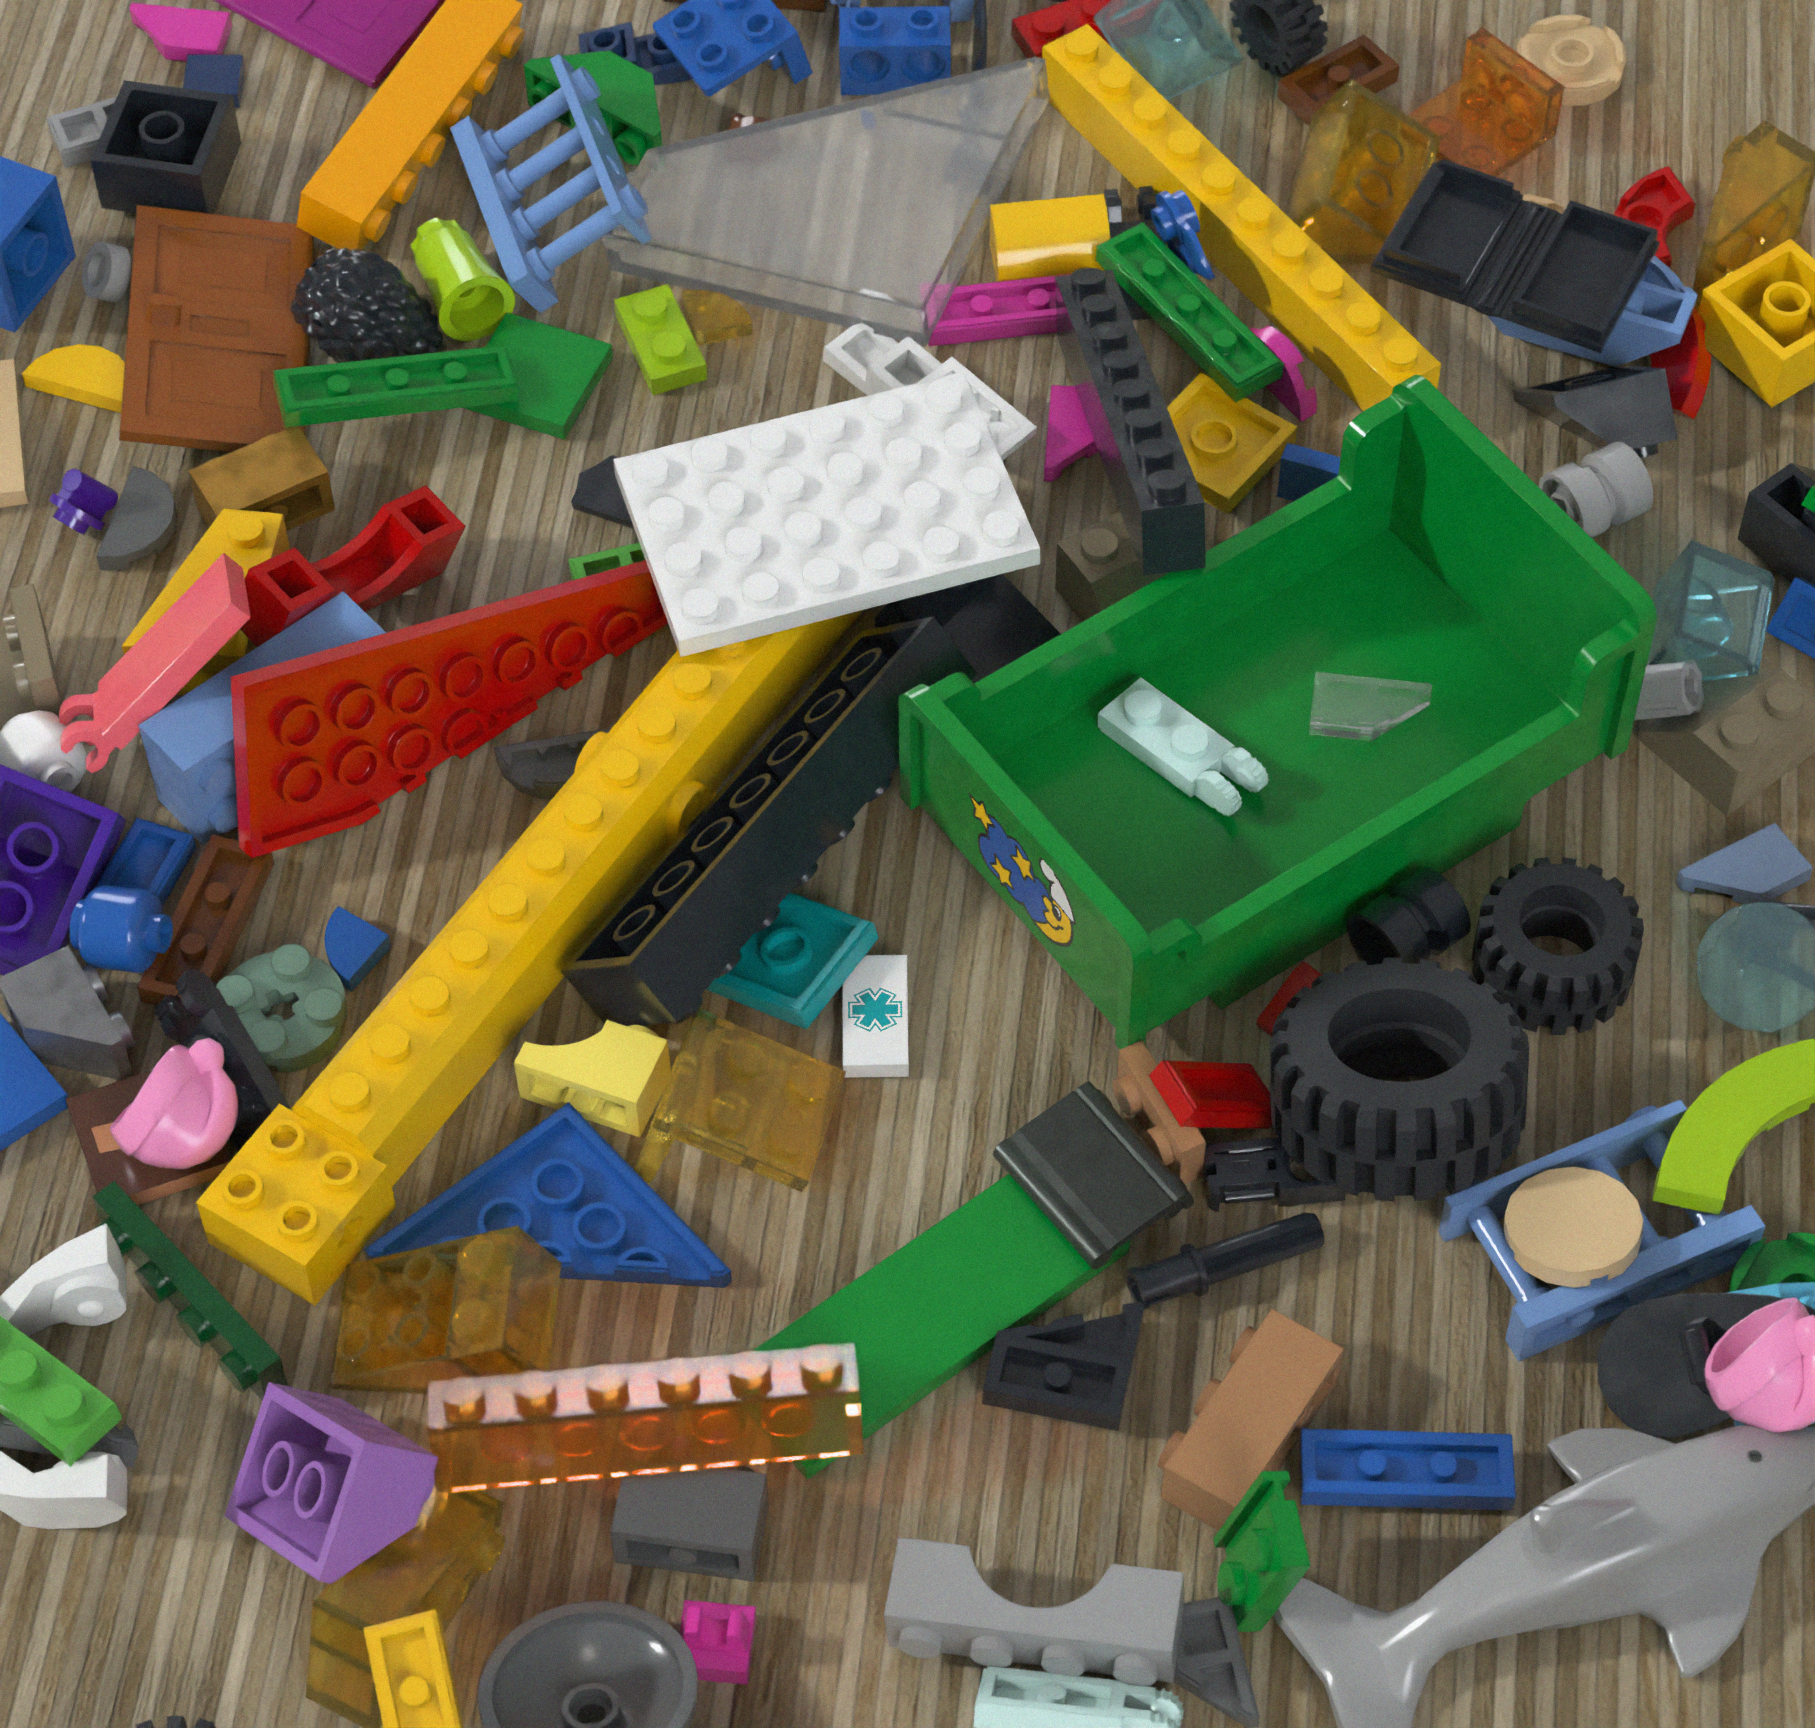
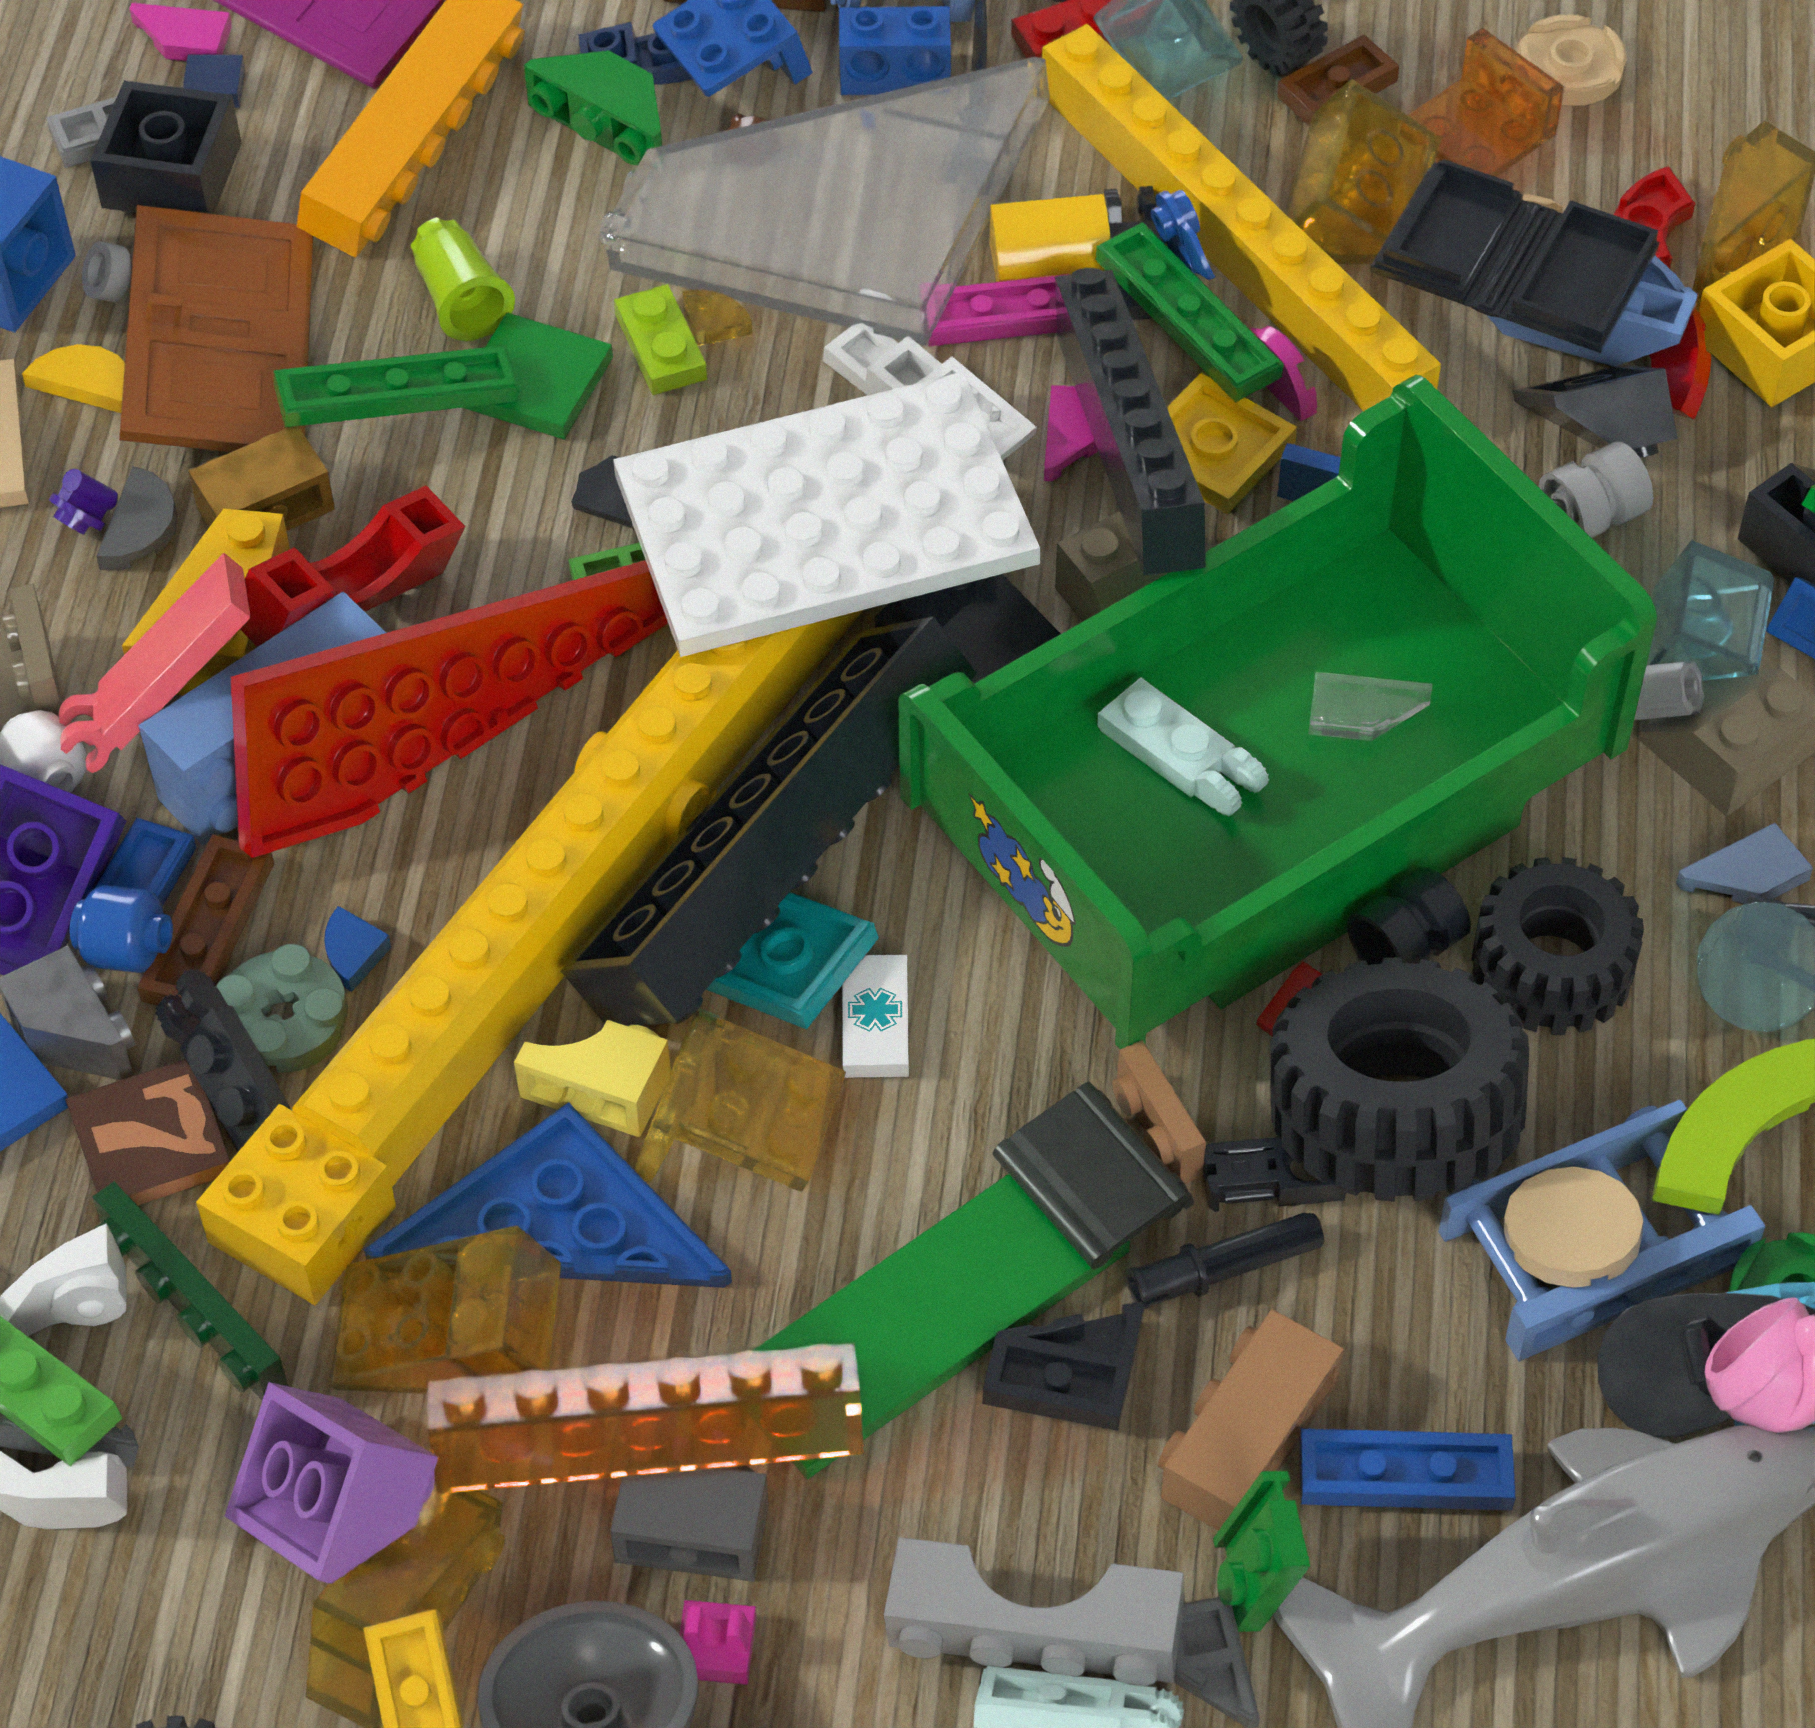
bright pink piece [110,1038,238,1169] -> none
black piece [290,247,445,363] -> none
medium blue fence [450,54,652,314] -> none
dark grey tile [494,728,612,799] -> none
red tile [1149,1060,1272,1129] -> none

